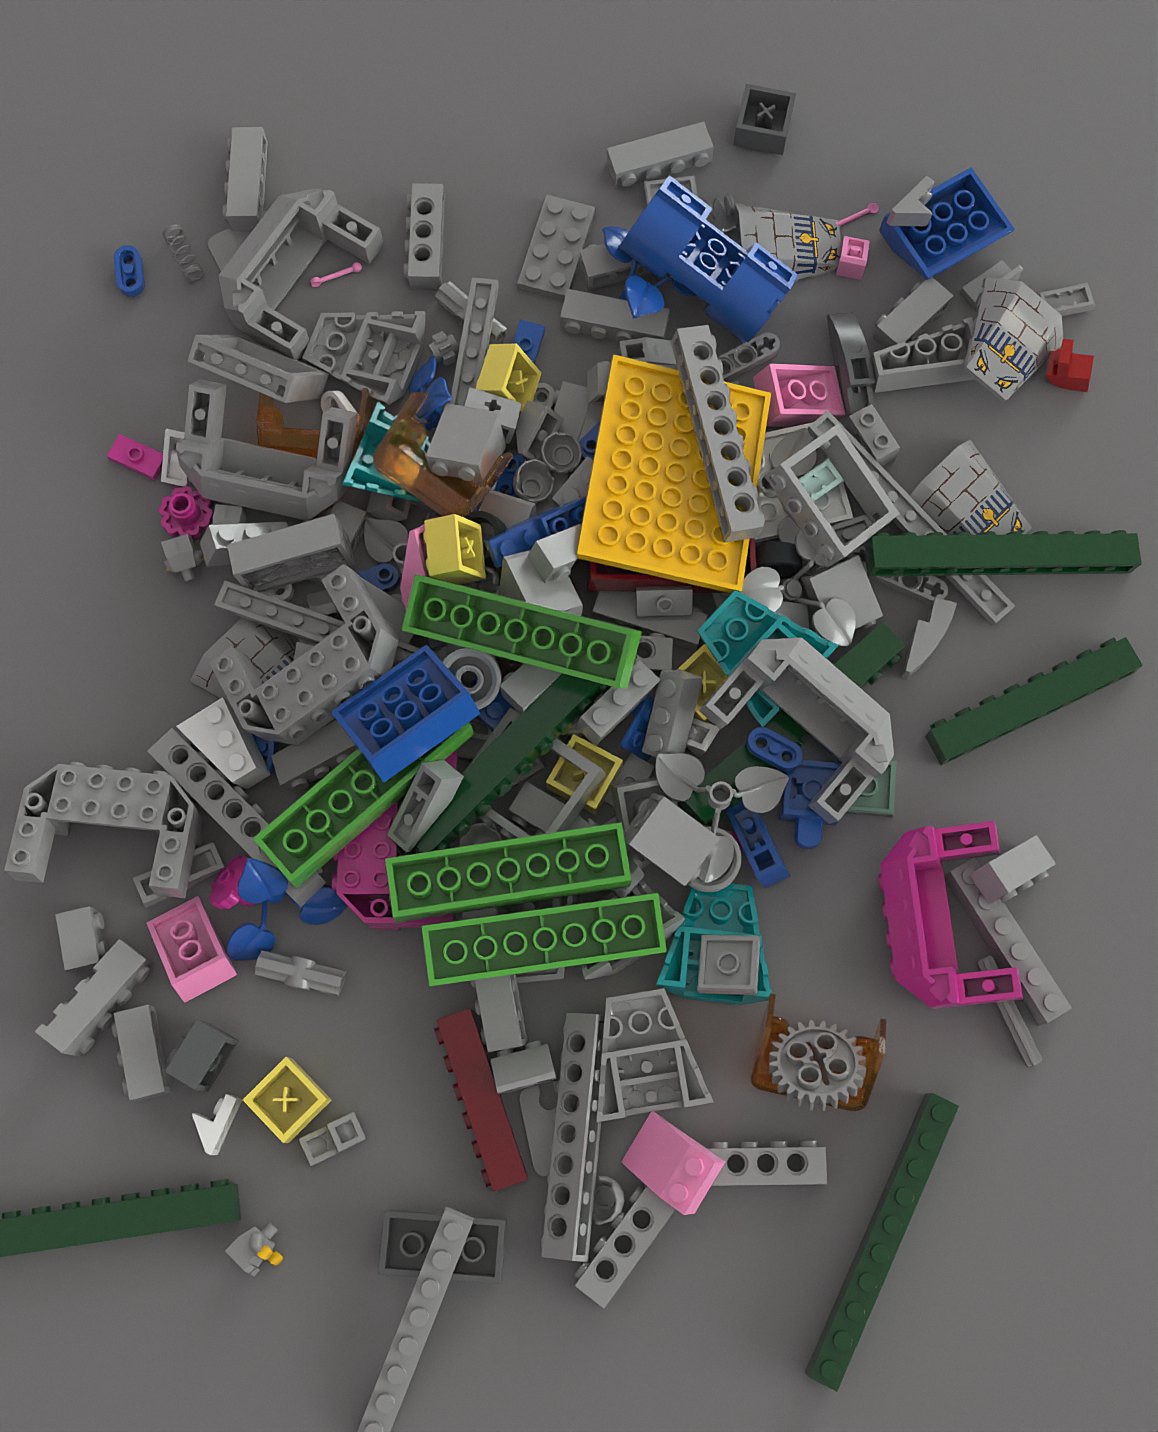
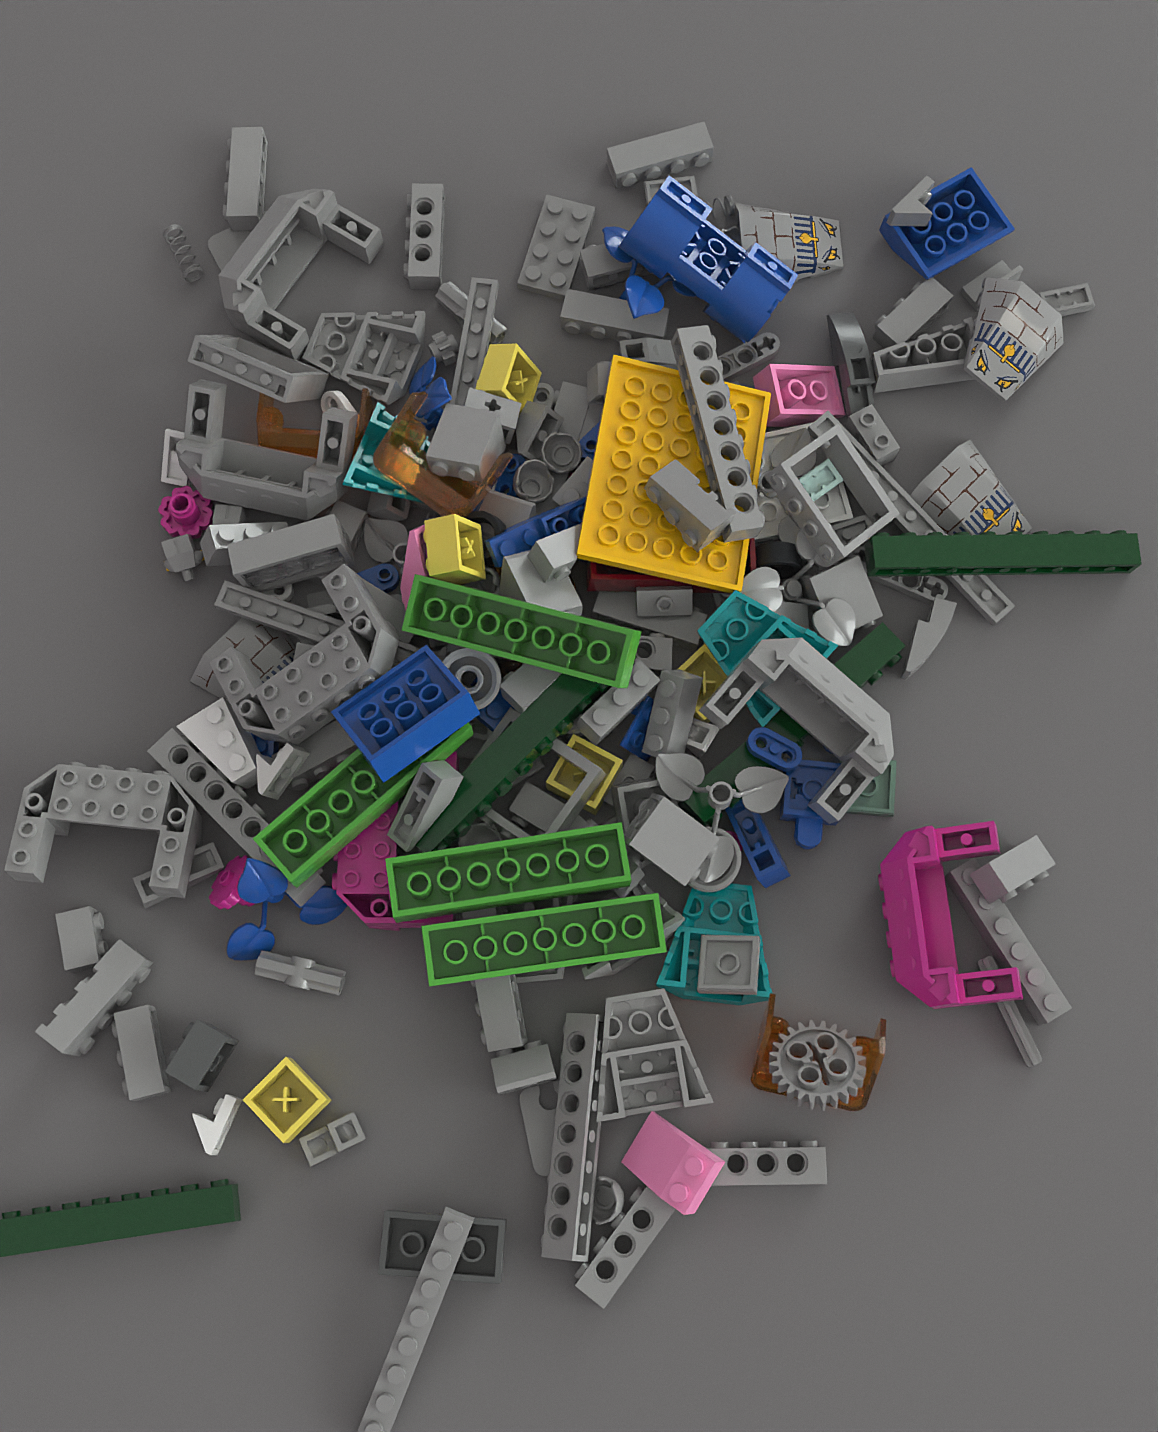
dark pink plate [107,434,163,481] -> none
blue plate [114,245,145,297] -> none
bright pink slope [146,896,237,1003] -> none
light grey piece [225,1222,283,1276] -> none
bright pink hinge [310,262,362,287] -> none
dark red brick [434,1008,528,1192] -> none
blue plate [513,320,545,364] -> none
dark grey brick [734,84,796,155] -> none
dark green brick [804,1093,959,1392] -> none
bright pink hinge [836,203,879,228] -> none
bright pink slope [836,236,870,280] -> none
dark green brick [925,637,1143,765] -> none
red brick [1046,339,1094,392] -> none
none -> white slope [256,742,310,800]
none -> light grey wedge [644,459,737,552]

